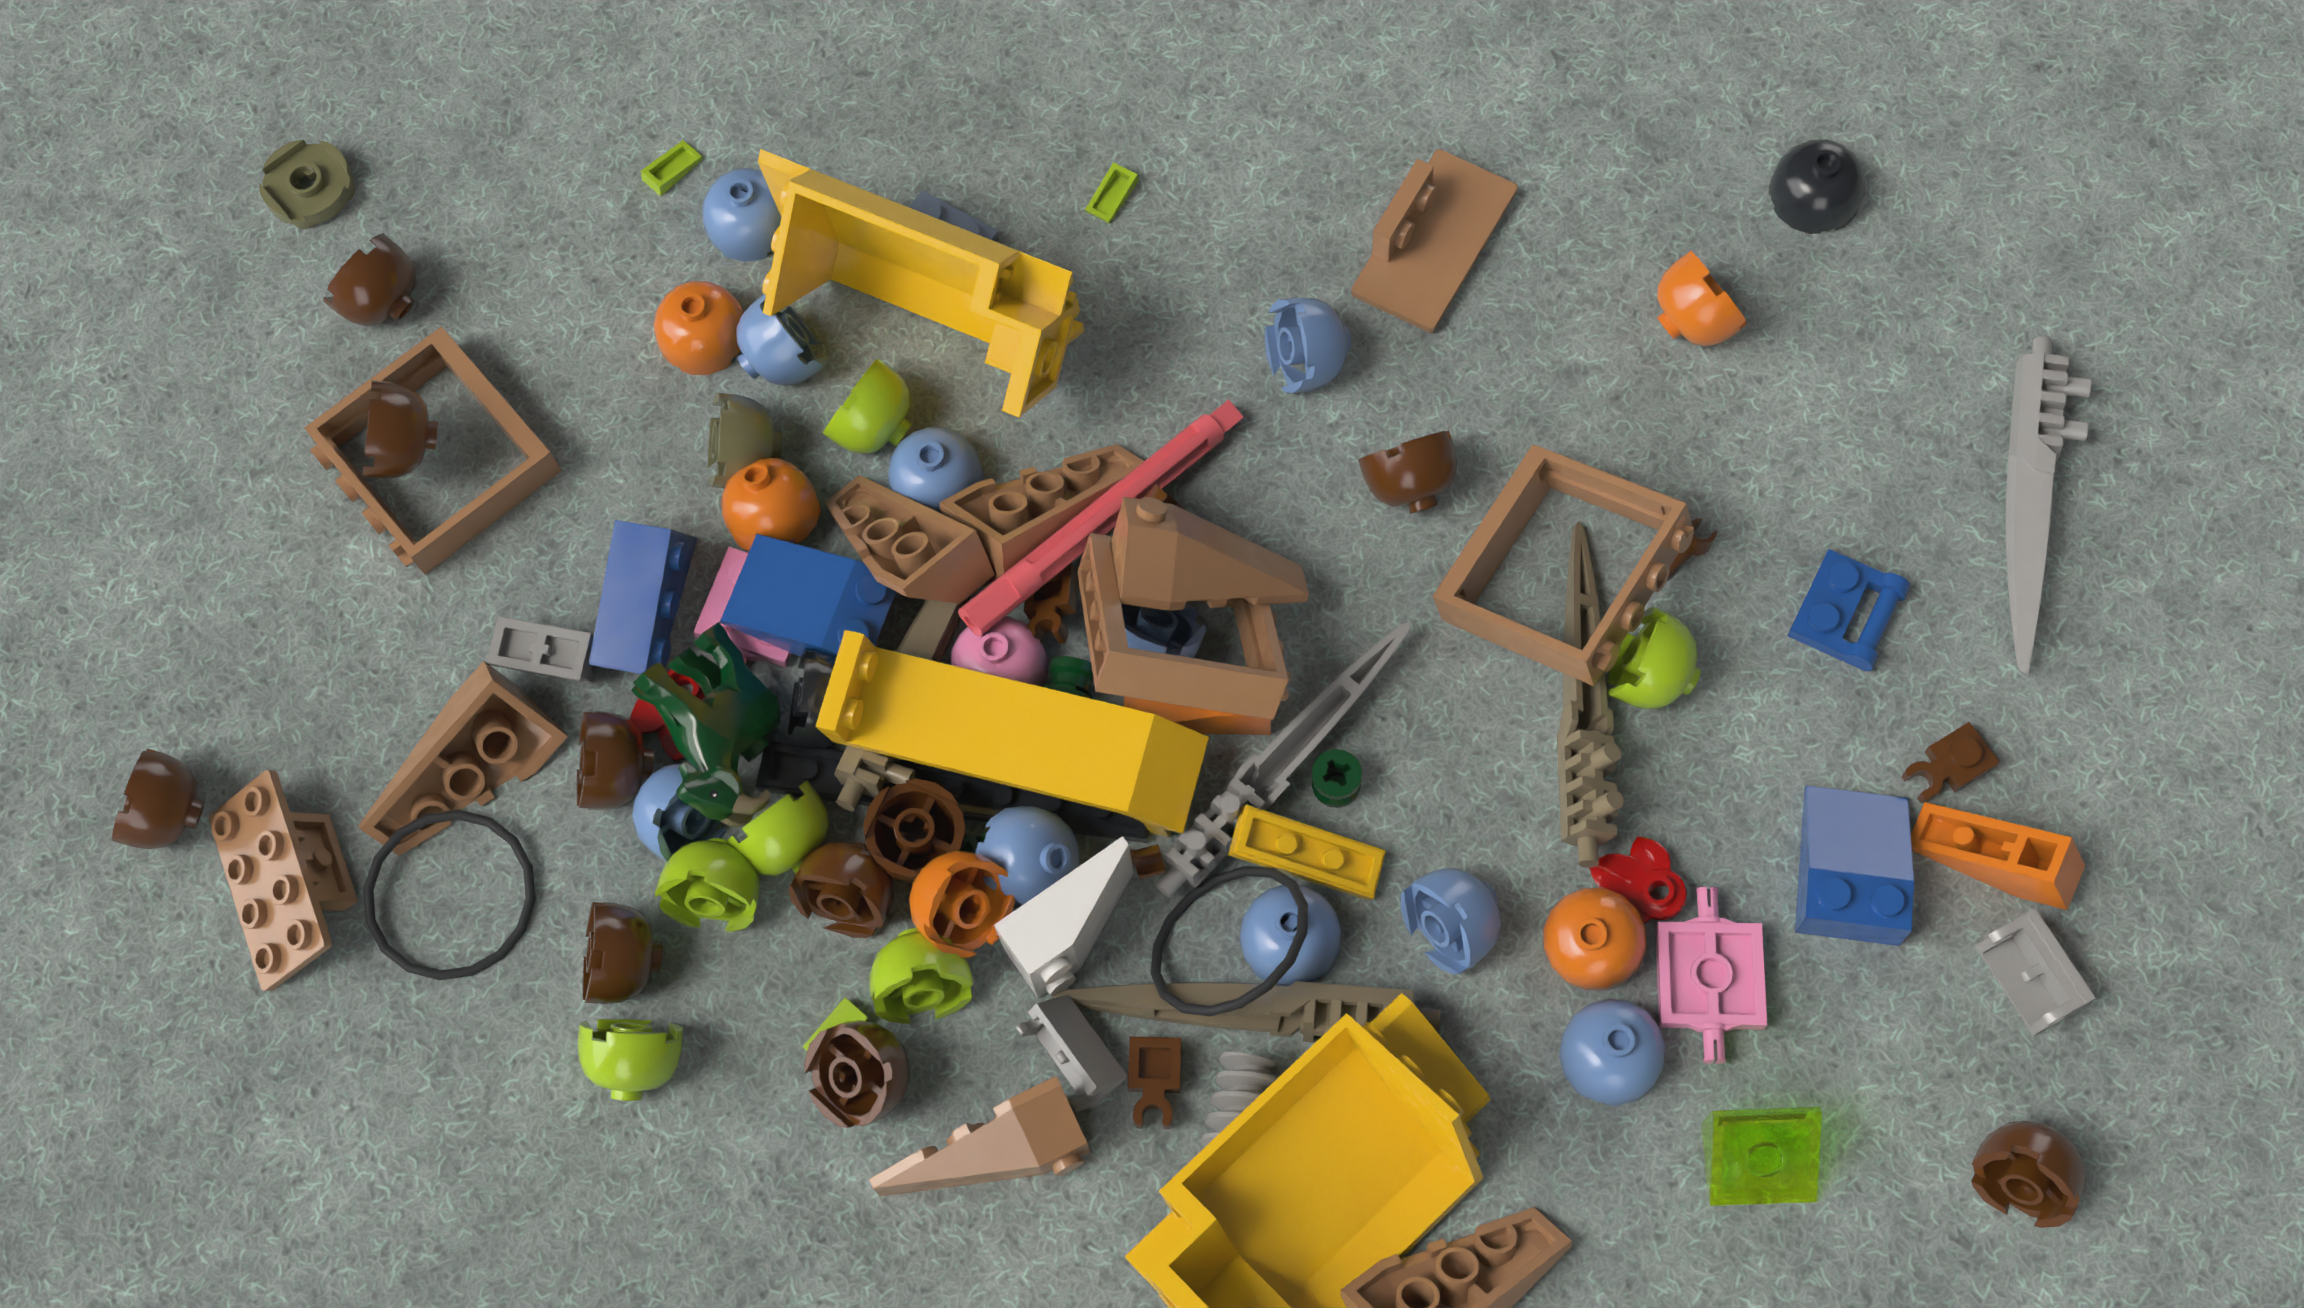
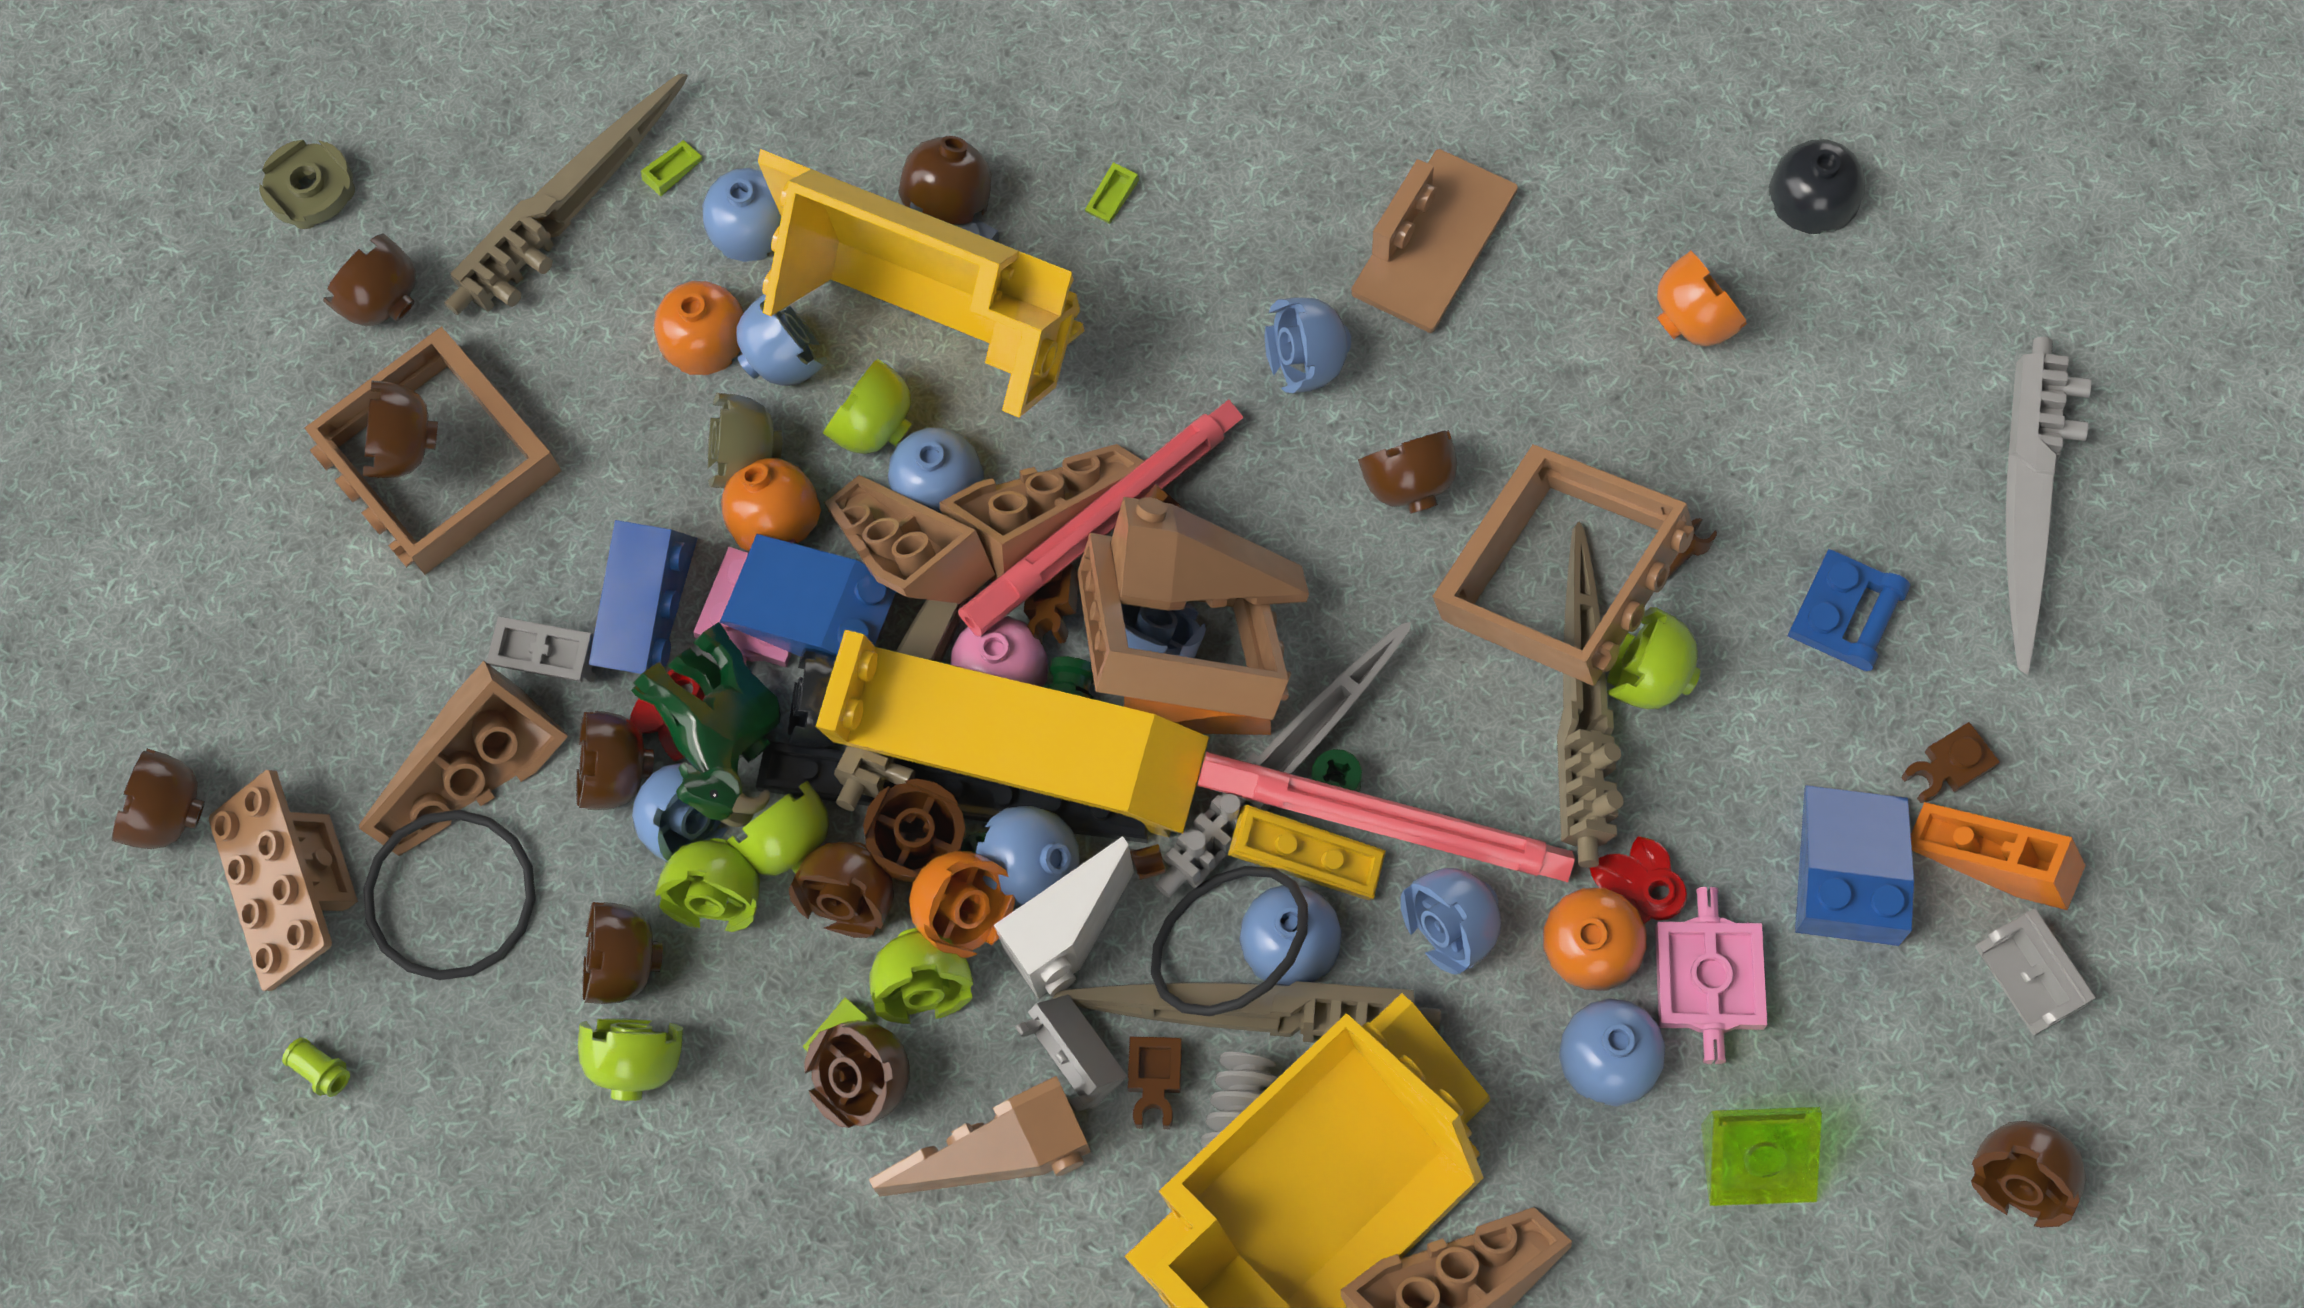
none -> lime pin [282,1037,350,1097]
none -> dark tan piece [444,73,688,315]
none -> reddish brown cylinder [898,136,992,224]
none -> coral piece [1197,751,1575,882]

